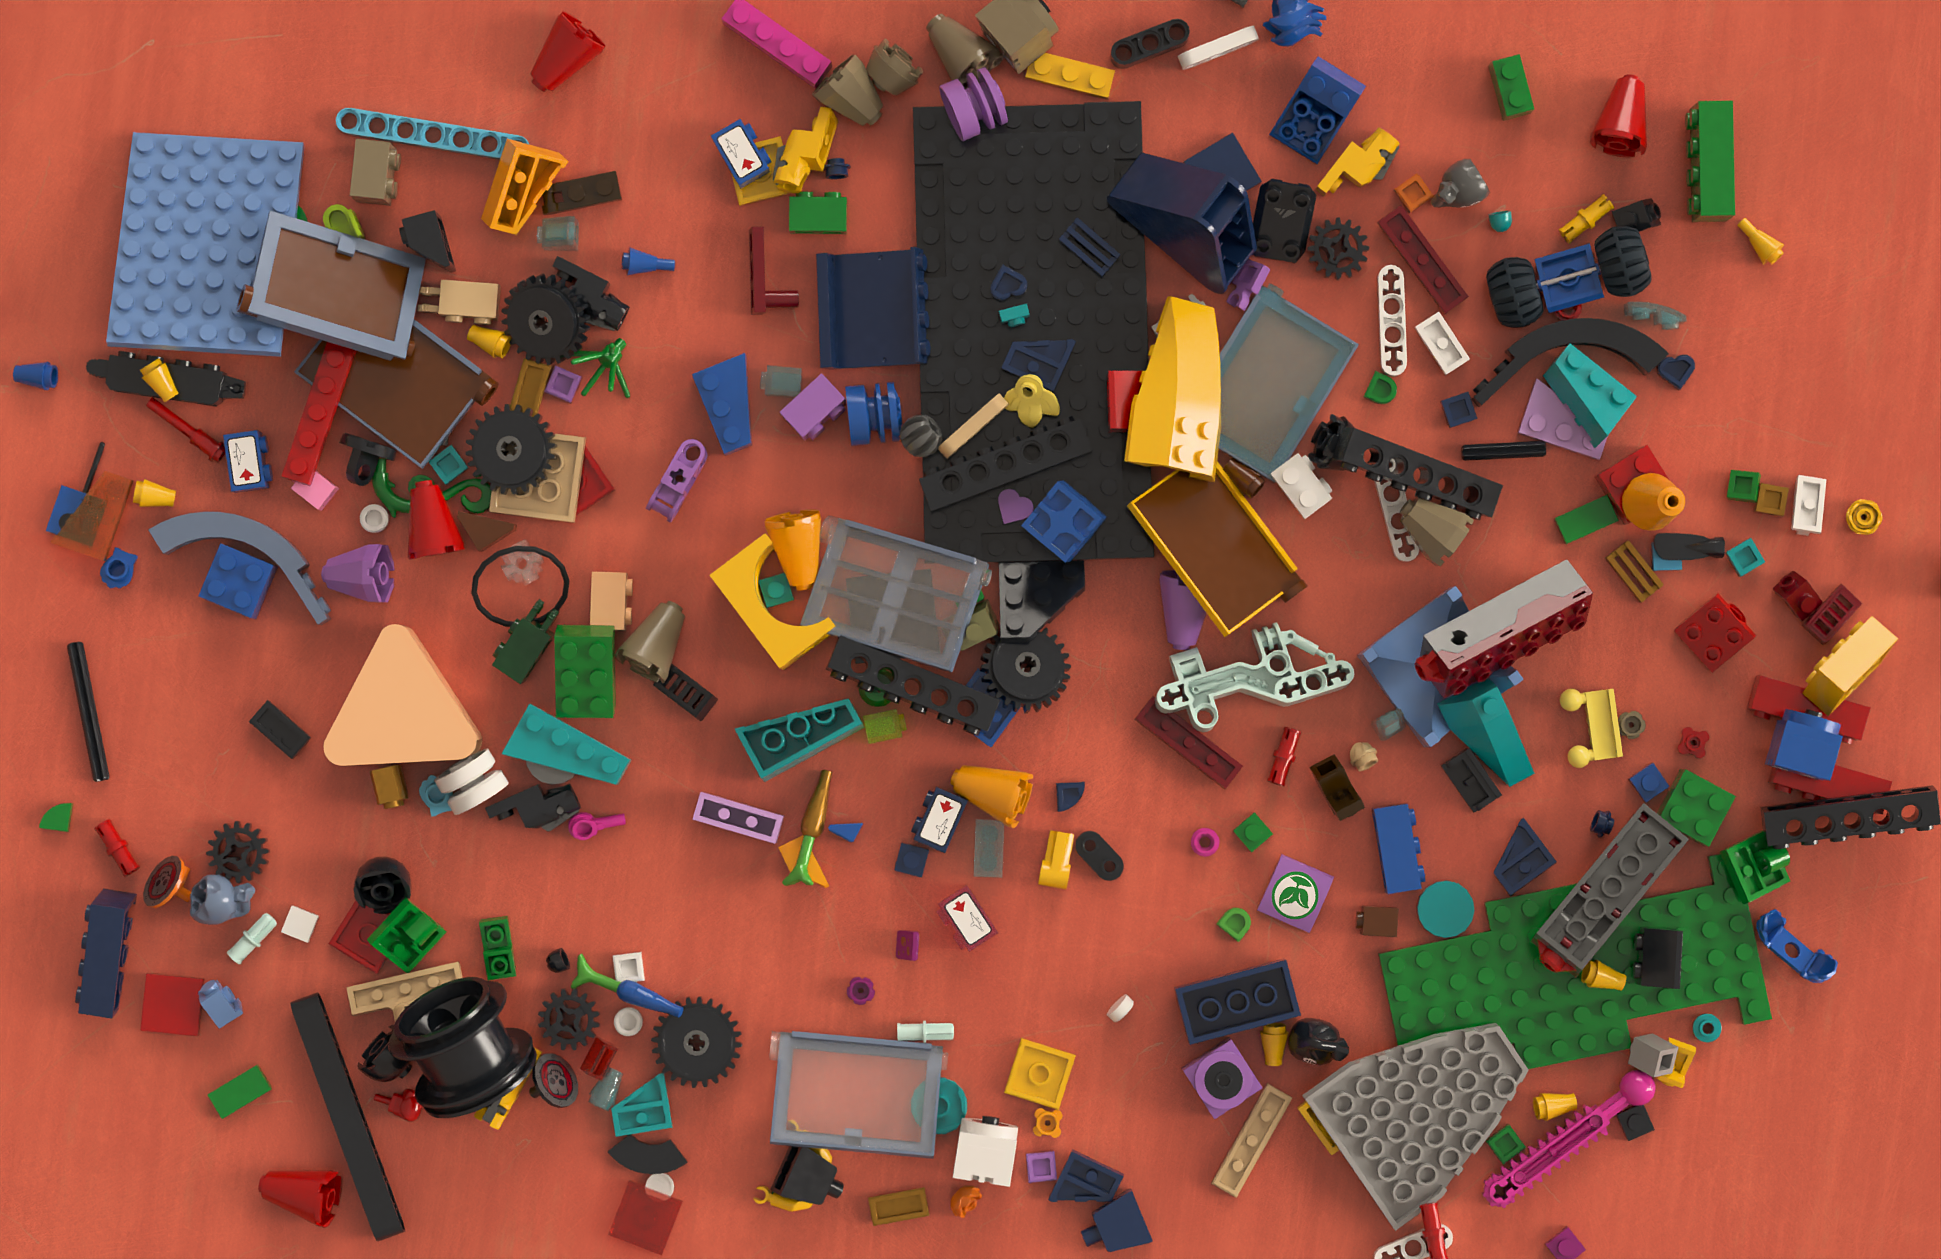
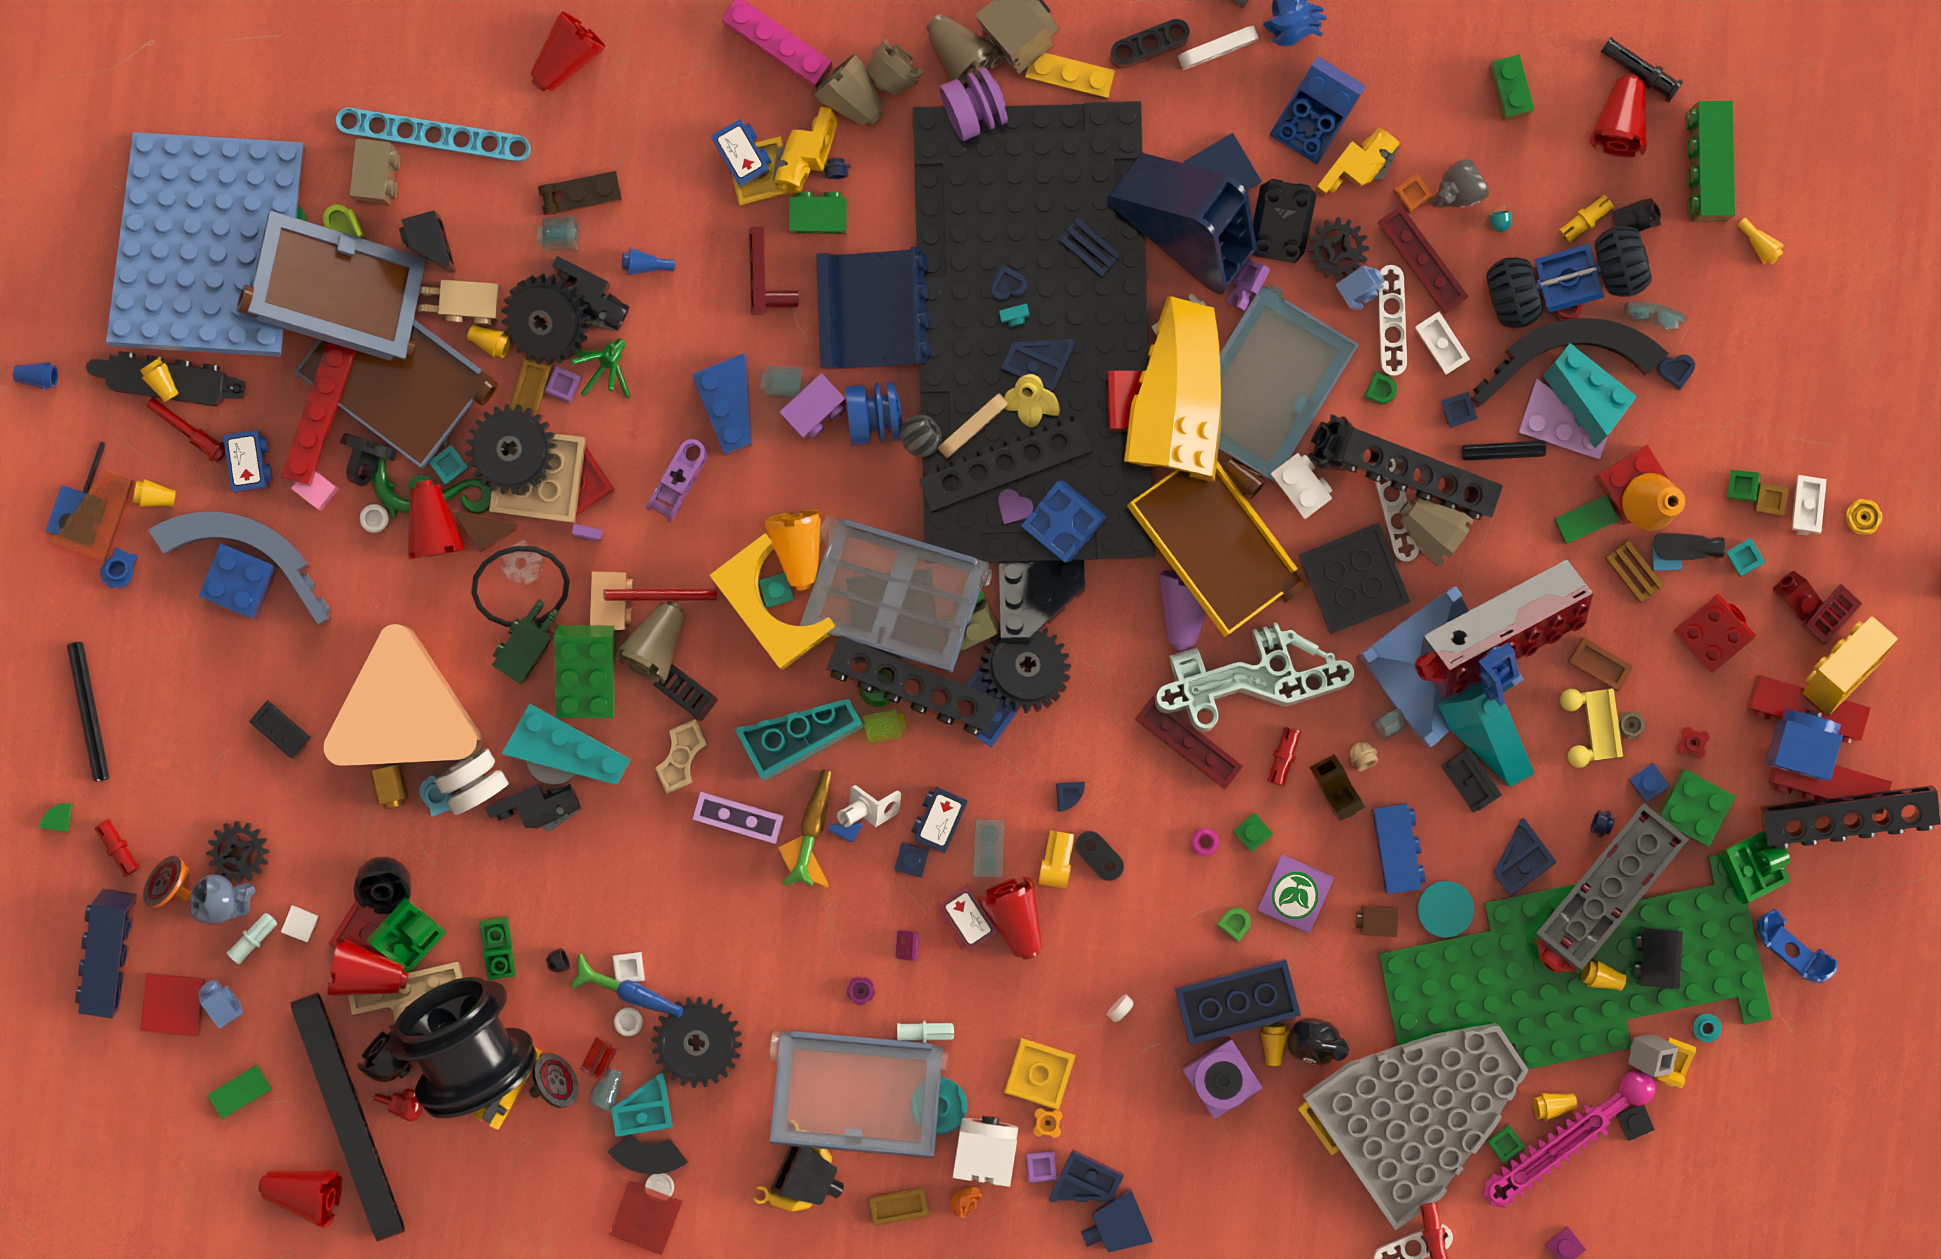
medium lavender cone [321,544,394,603] -> none
light orange wedge [481,139,569,235] -> none
black gear [538,988,600,1050] -> none
dark pink plate [568,812,626,840] -> none
light orange cone [950,765,1033,828] -> none
tan tile [1211,1083,1292,1198] -> none
none -> red cone [327,938,409,996]
none -> medium lavender tile [572,524,604,542]
none -> red bar [603,589,717,601]
none -> tan tile [655,719,707,794]
none -> white bracket [837,785,901,827]
none -> red cone [978,877,1042,960]
none -> black plate [1298,523,1410,634]
none -> medium blue brick [1336,266,1385,310]
none -> blue bracket [1478,642,1520,706]
none -> dark orange tile [1568,637,1633,691]
none -> black pin [1601,37,1683,103]

